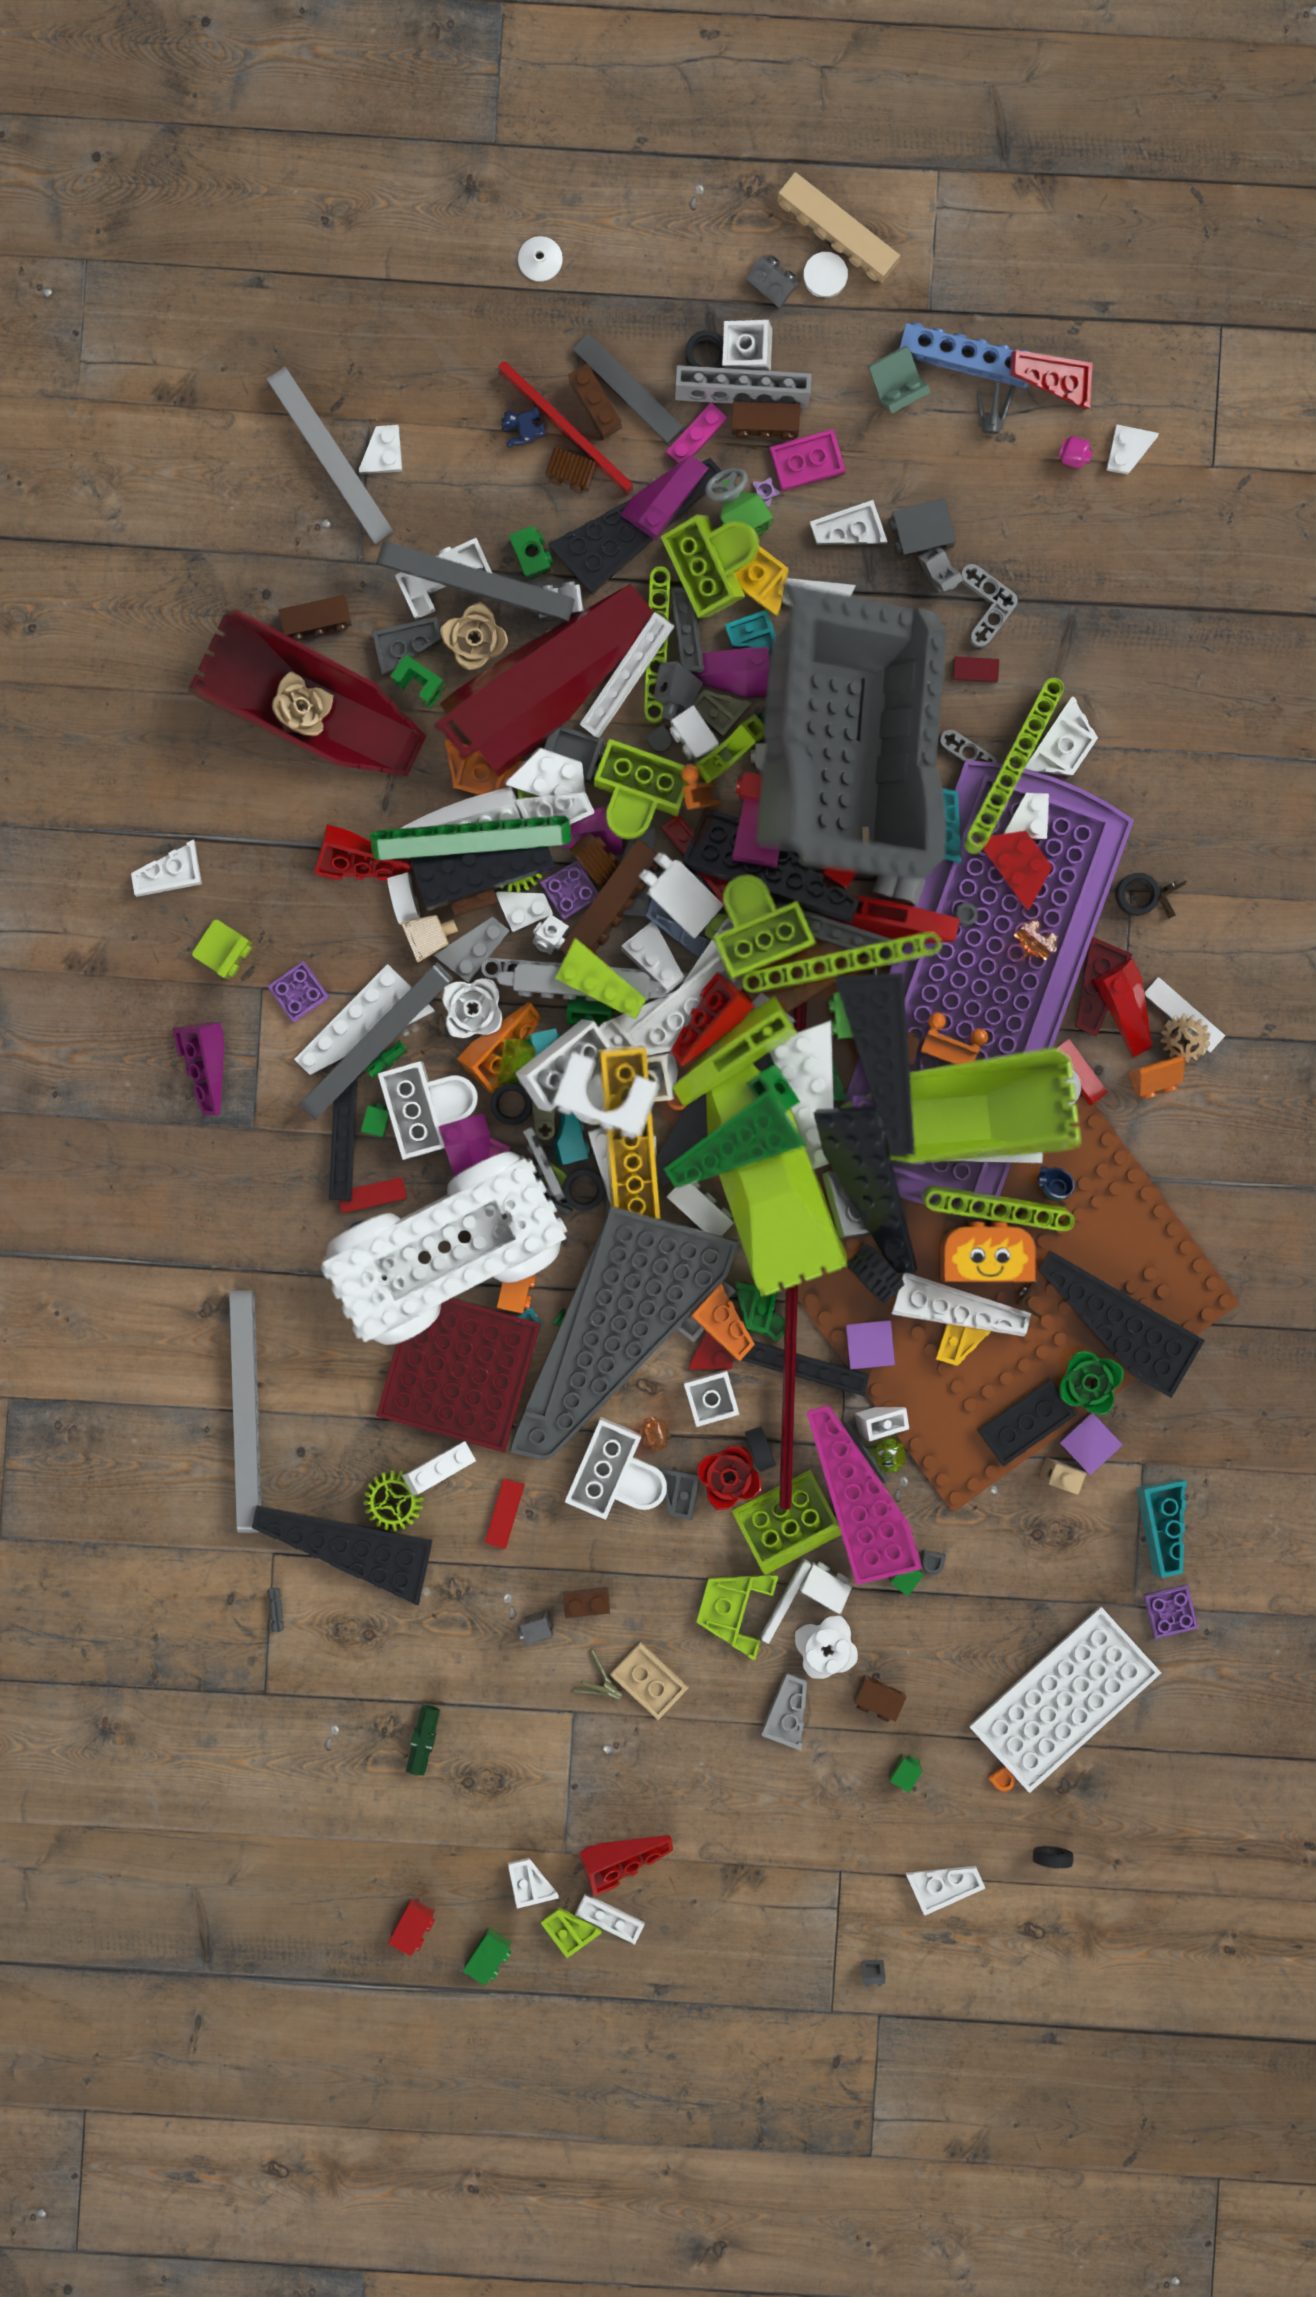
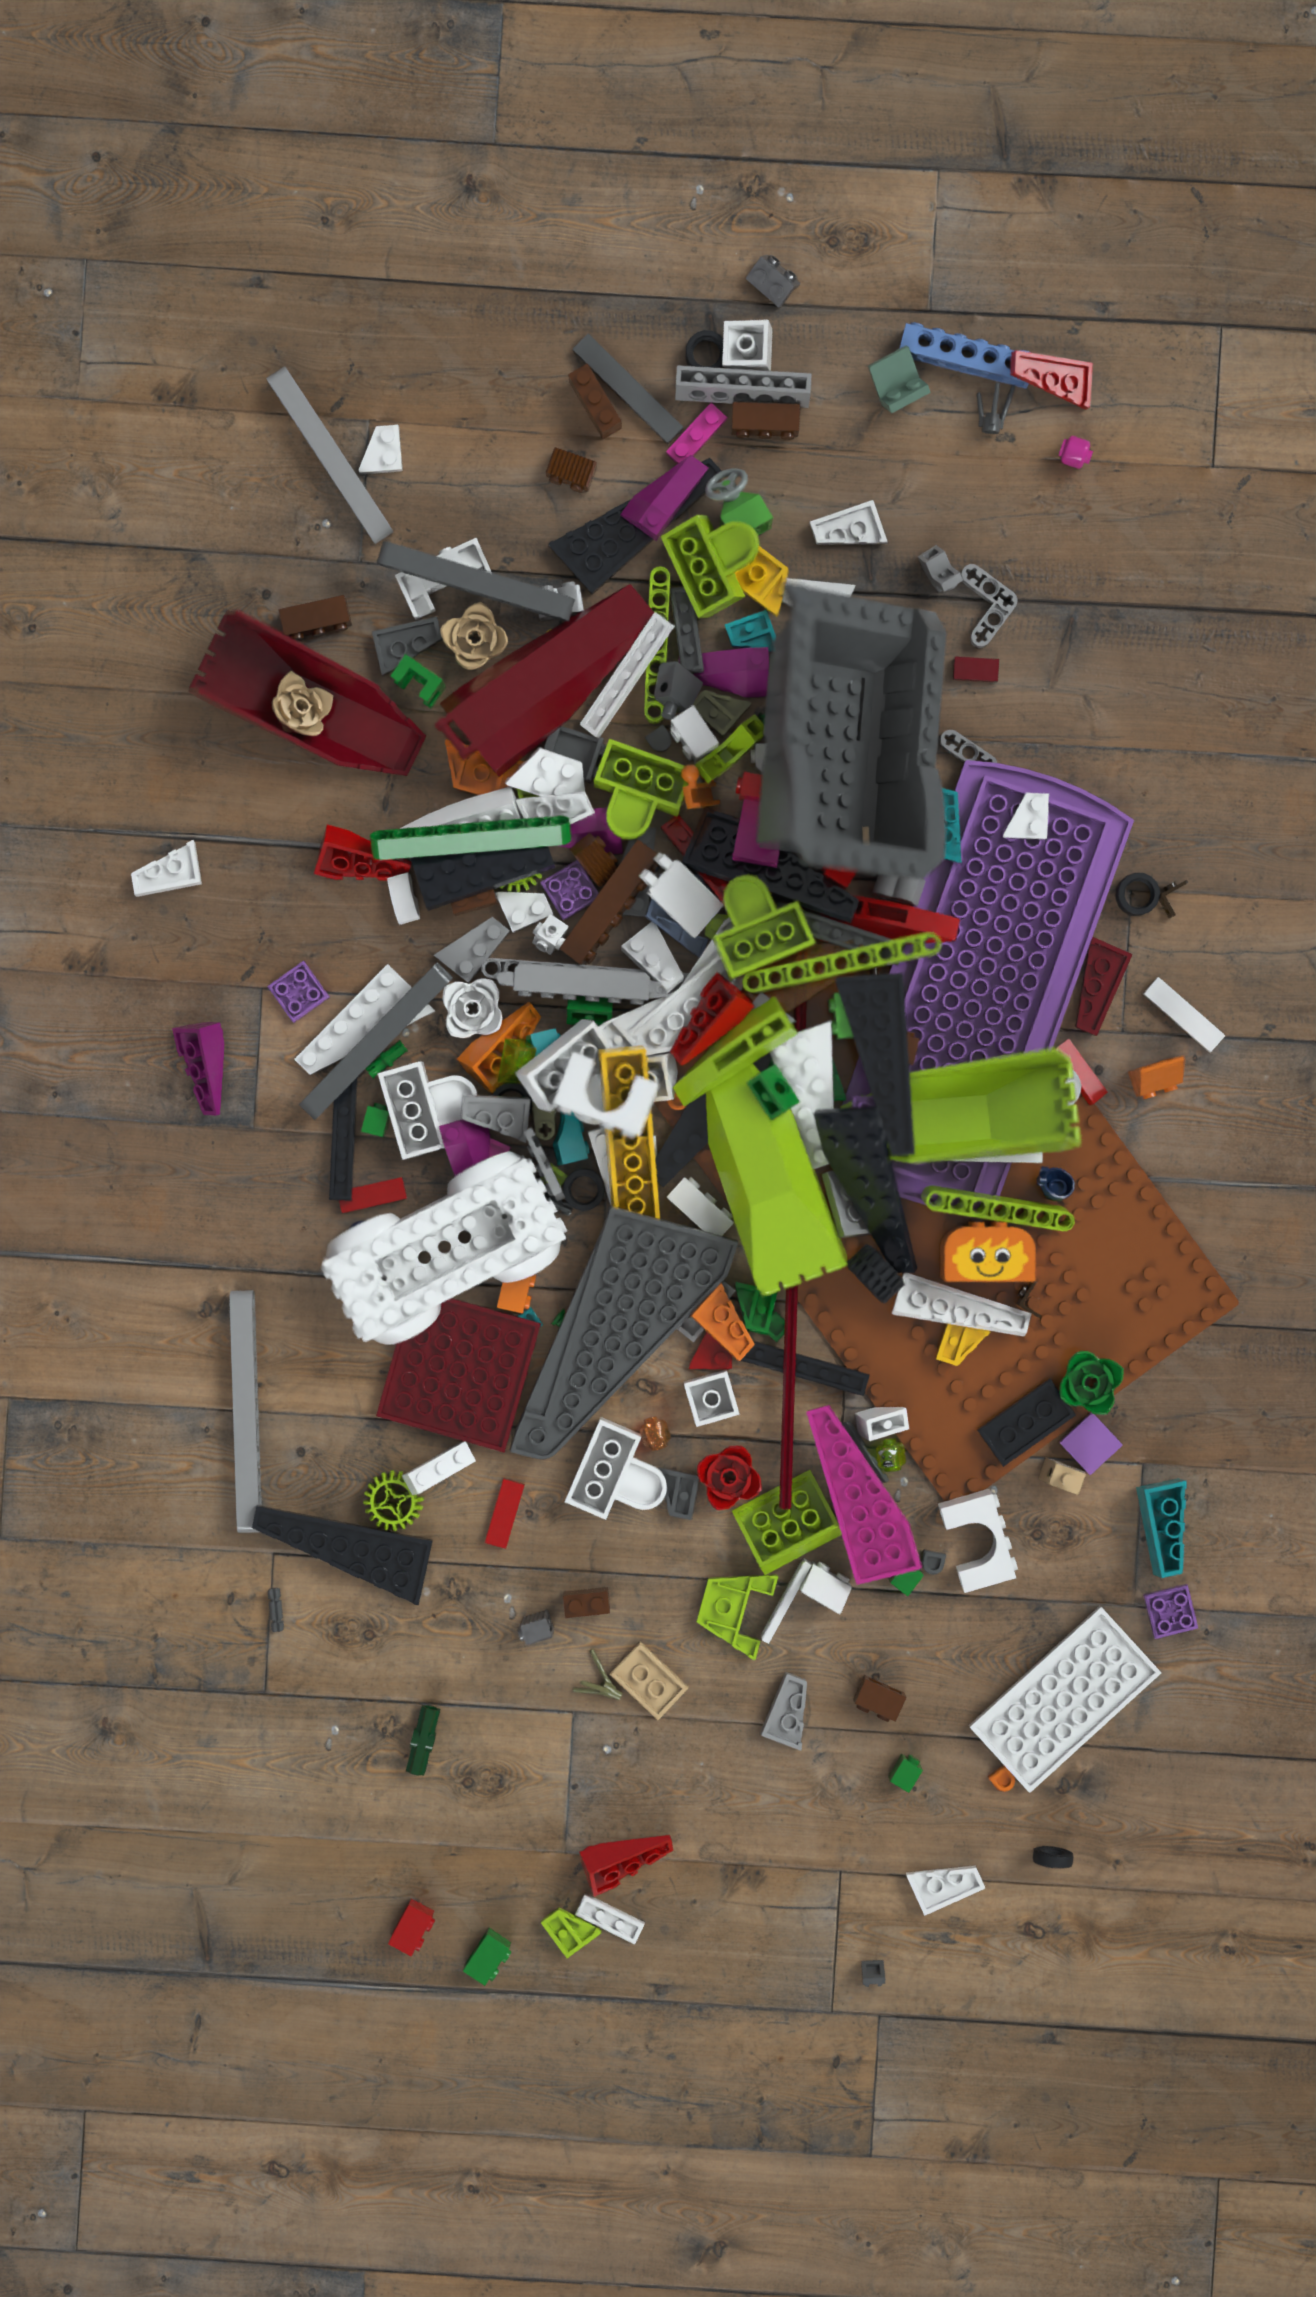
lime bracket [192,920,253,980] -> none
tan torso [401,915,458,964] -> none
red tile [498,361,633,496] -> none
dark blue animal [501,406,546,448] -> none
white wing [507,1858,559,1909] -> none
green brick [509,525,553,581] -> none
white dish [518,236,562,282] -> none
lime wing [555,938,646,1019] -> none
green wing [664,1090,807,1188] -> none
black tyre [745,1426,776,1472] -> none
lavender plate [753,477,780,507] -> none
dark pink tile [769,429,846,492] -> none
tan brick [778,172,900,283] -> none
white brick [795,1616,858,1679] -> none
white tile [804,252,848,298] -> none
medium lavender tile [846,1320,895,1369] -> none
dark grey panel [889,498,956,560] -> none
orange gear [920,1012,988,1065] -> none
dark grey tile [955,903,978,926] -> none
lime beam [964,678,1064,854] -> none
red wing [977,830,1052,910] -> none
clear orange hips [1014,919,1058,960] -> none
white wing [1025,696,1098,776] -> none
black wing [1038,1250,1205,1398] -> none
red wedge [1094,958,1153,1058] -> none
white wing [1106,425,1159,475] -> none
tan gear [1161,1013,1211,1062] -> none
none -> light grey wing [460,1095,530,1143]
none -> white arch [938,1489,1018,1593]

